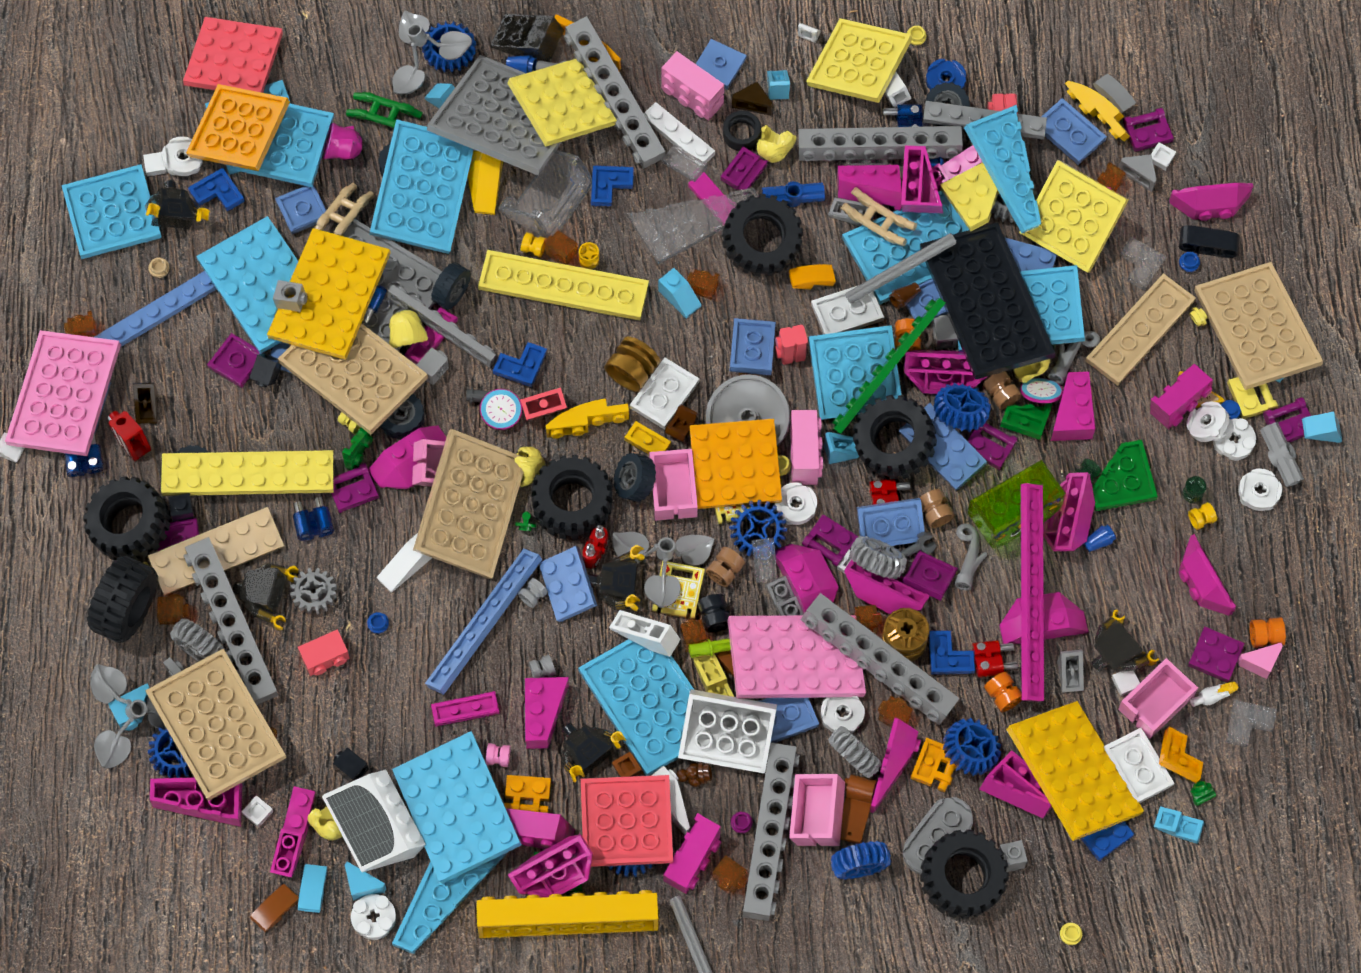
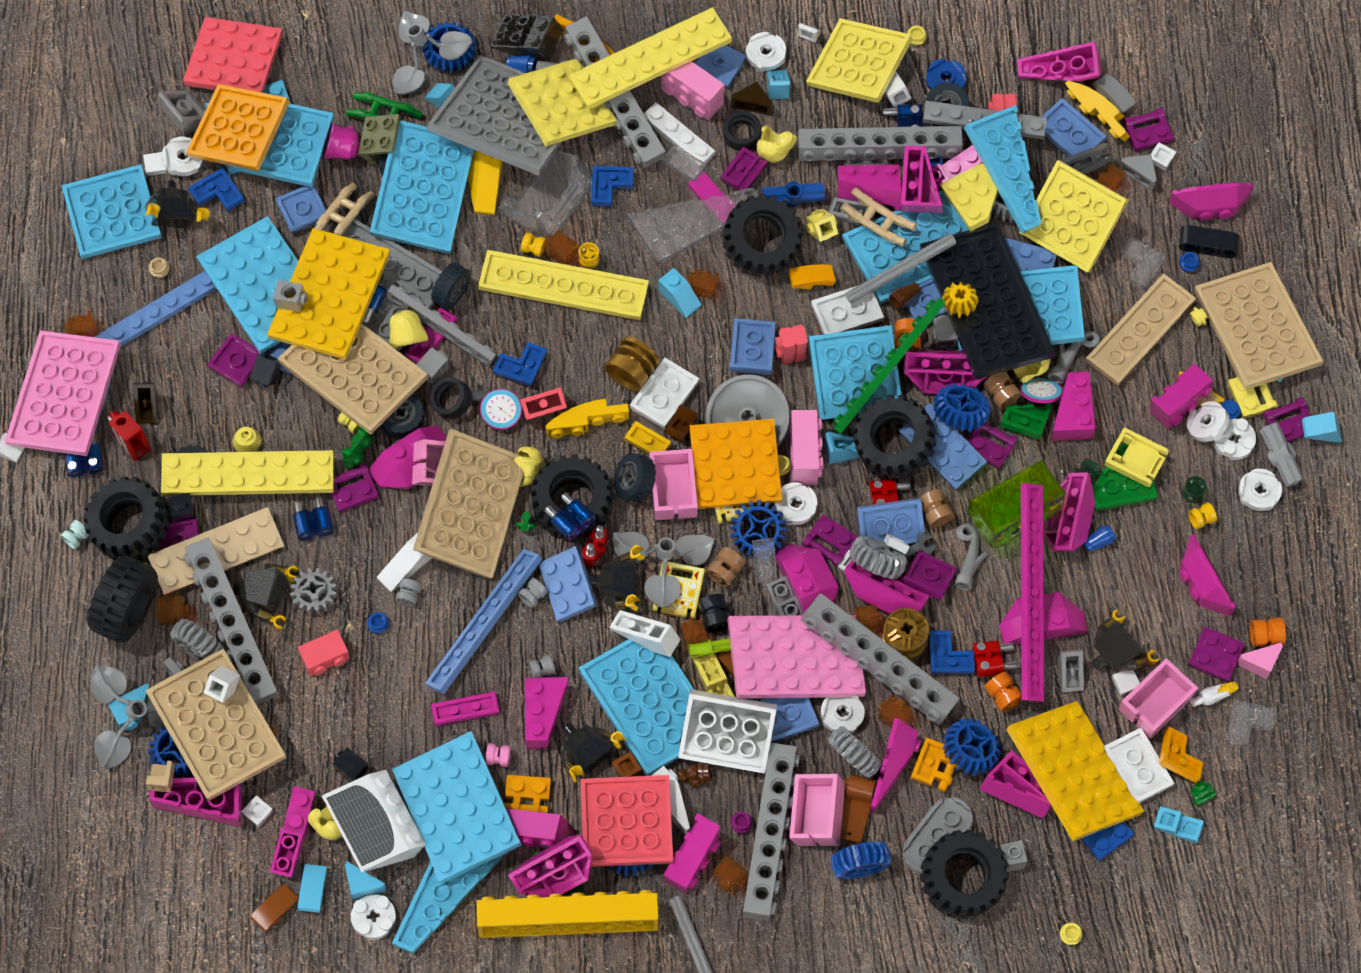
none -> light aqua wheel [60,520,89,550]
none -> tan panel [146,761,175,793]
none -> light grey slope [158,90,205,136]
none -> white brick [204,666,241,703]
none -> light yellow cone [232,427,262,452]
none -> olive bracket [358,114,401,164]
none -> light grey wheel [395,579,422,607]
none -> black tyre [430,377,472,419]
none -> clear blue piece [545,493,596,540]
none -> light yellow plate [569,7,732,110]
none -> white plate [746,32,786,72]
none -> light yellow brick [806,209,839,242]
none -> white tile [883,533,909,554]
none -> yellow gear [942,282,978,318]
none -> dark pink wedge [1017,41,1103,81]
none -> dark grey hinge [1054,143,1114,174]
none -> light yellow container [1104,427,1169,487]

